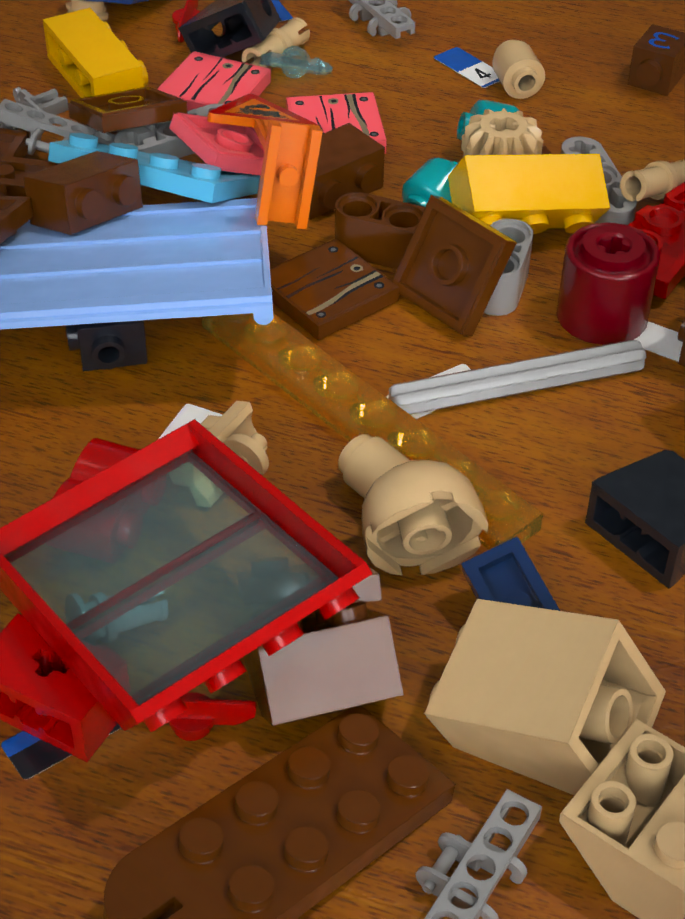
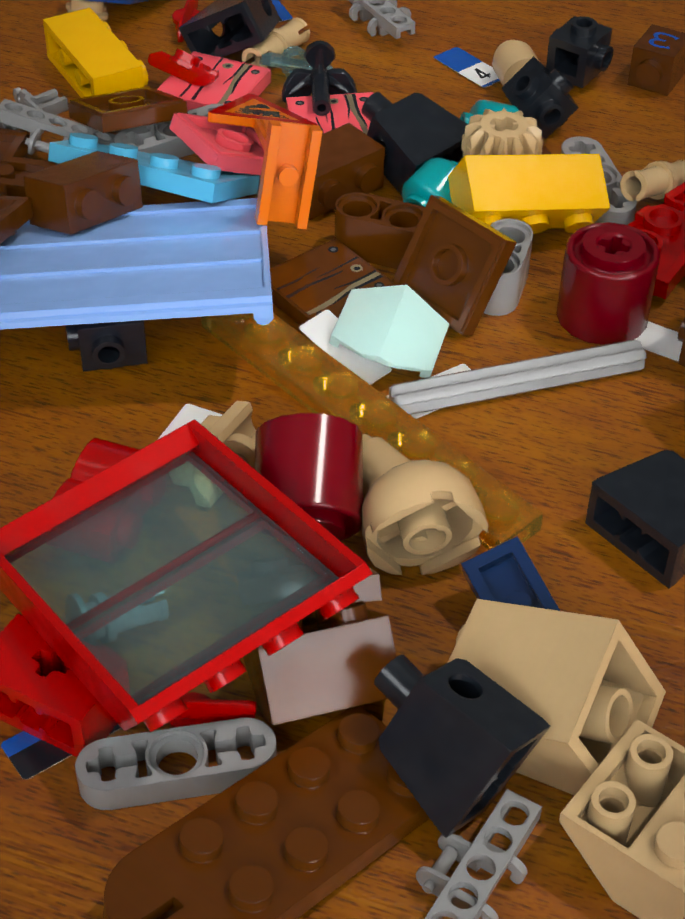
none -> light grey beam [75,718,277,810]
none -> red piece [148,48,219,87]
none -> dark red piece [255,413,363,541]
none -> black plant [282,40,357,116]
none -> white sticker [299,310,392,389]
none -> light aqua slope [329,285,449,378]
none -> black torso [361,92,468,196]
none -> black torso [374,654,551,838]
none -> black brick [501,56,579,139]
none -> black brick [546,16,614,88]

